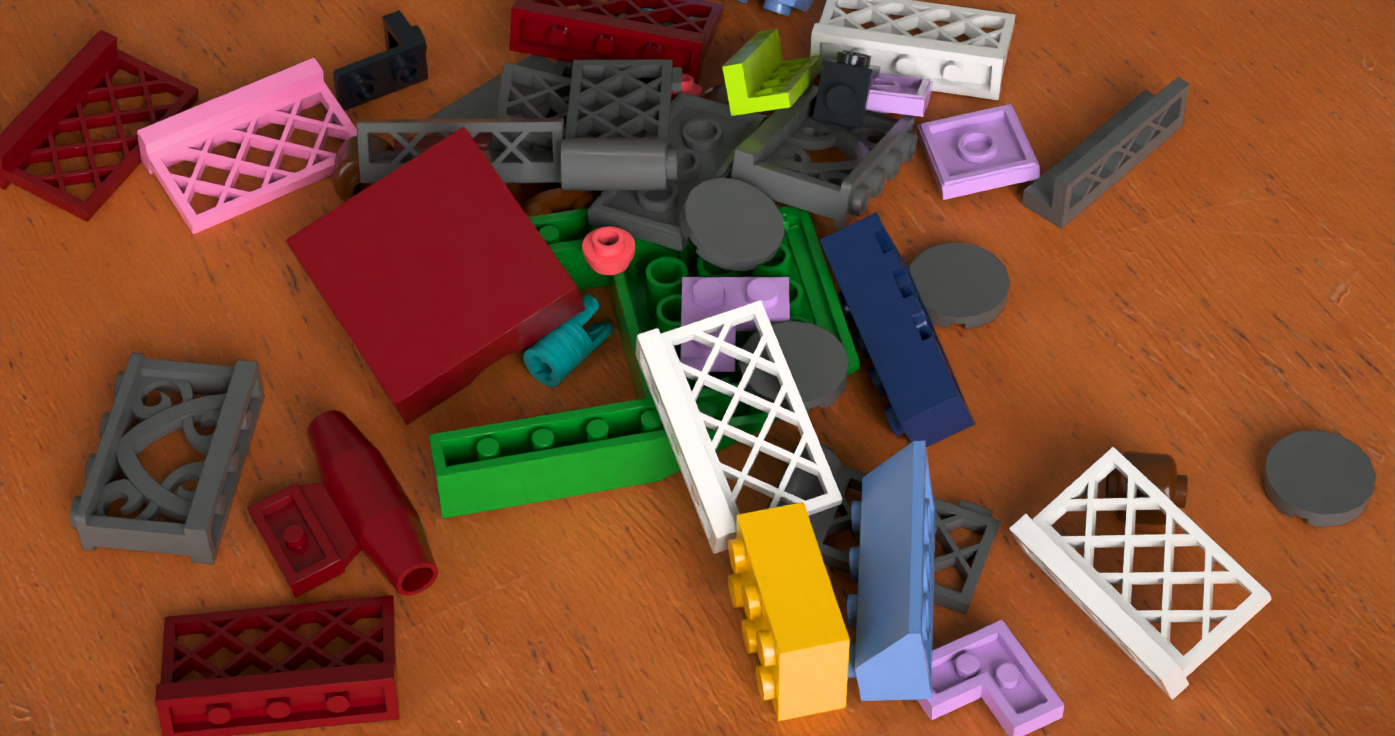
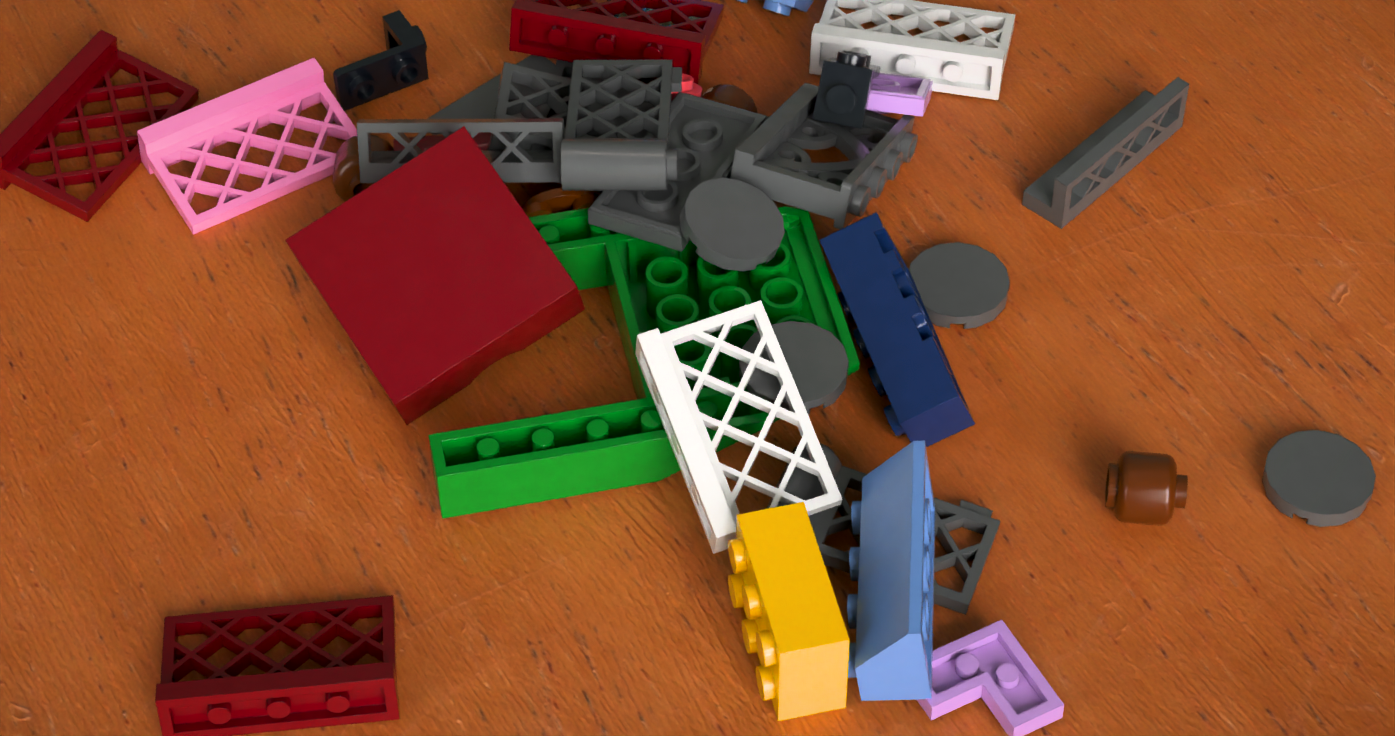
dark grey fence [70,353,265,565] -> none
dark red plate [247,410,438,598] -> none
teal hinge [523,293,614,387] -> none
coral plate [582,226,635,275] -> none
lavender plate [681,277,790,372] -> none
lime fence [722,28,823,116] -> none
lavender plate [917,104,1040,200] -> none
white fence [1009,447,1272,700] -> none

